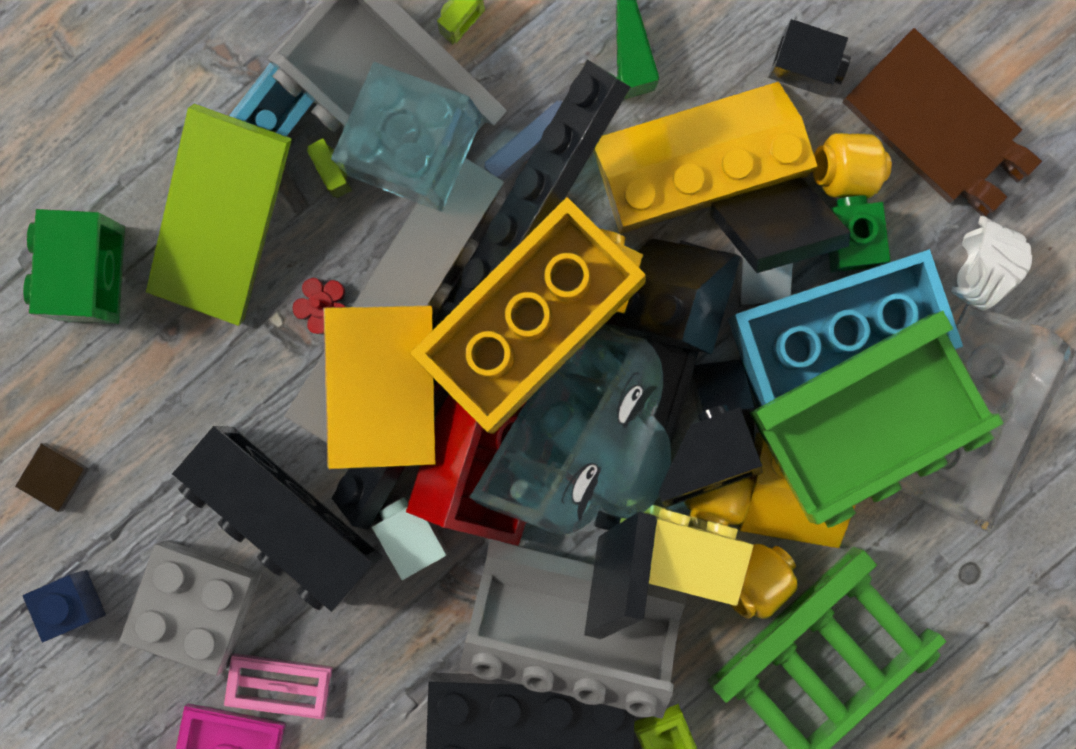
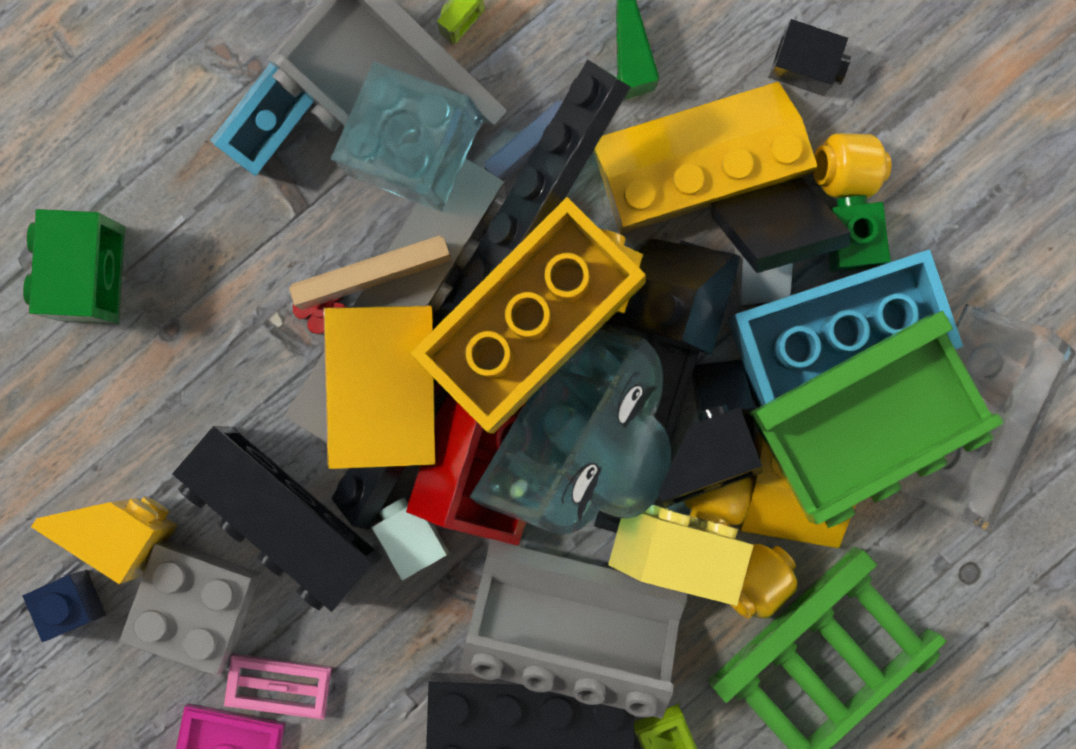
dark brown tile [15,443,89,512] -> none
lime tile [146,103,292,326] -> none
lime tile [307,138,352,198] -> none
black tile [584,512,657,639] -> none
reddish brown tile [842,28,1042,217] -> none
white hair [951,216,1033,311] -> none
none -> yellow slope [31,496,177,584]
none -> tan tile [289,235,452,310]

